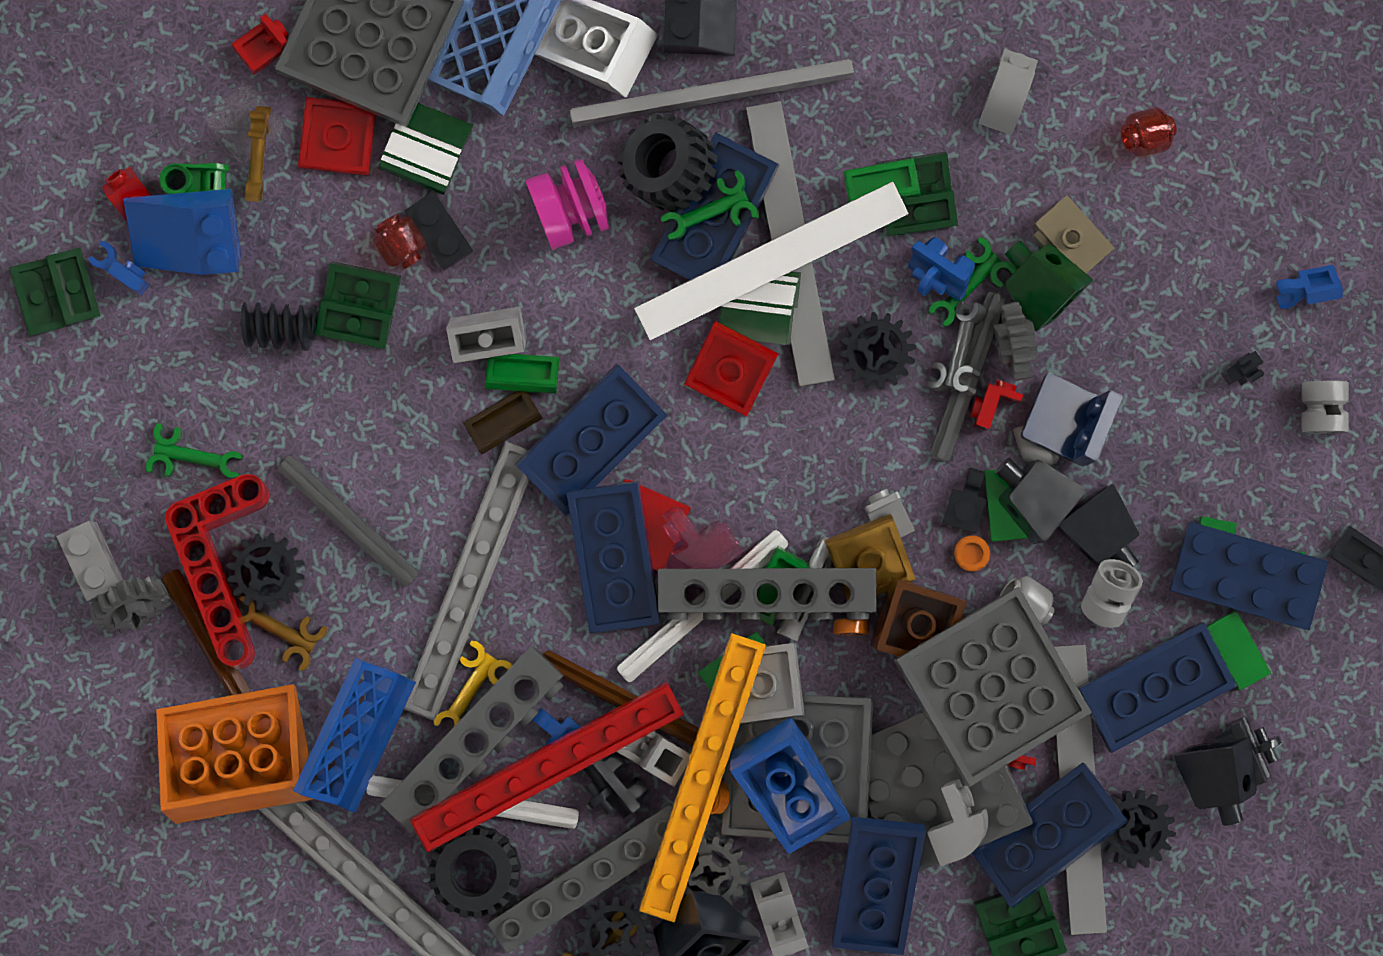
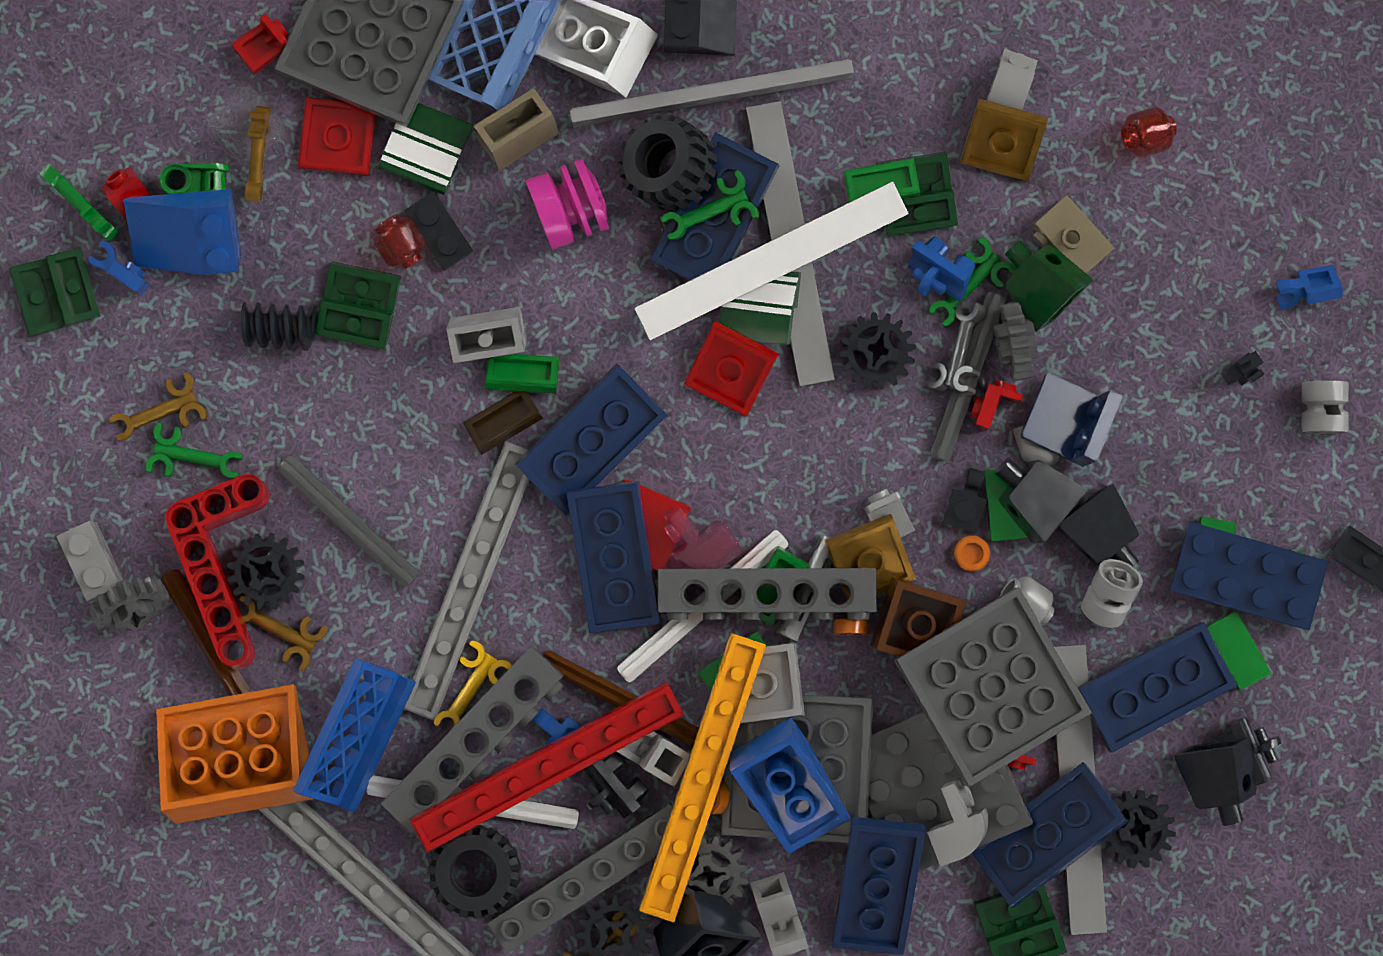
none -> green bar [39,163,119,242]
none -> pearl gold bar [109,372,208,441]
none -> dark tan brick [474,88,559,171]
none -> pearl gold tile [960,99,1048,182]

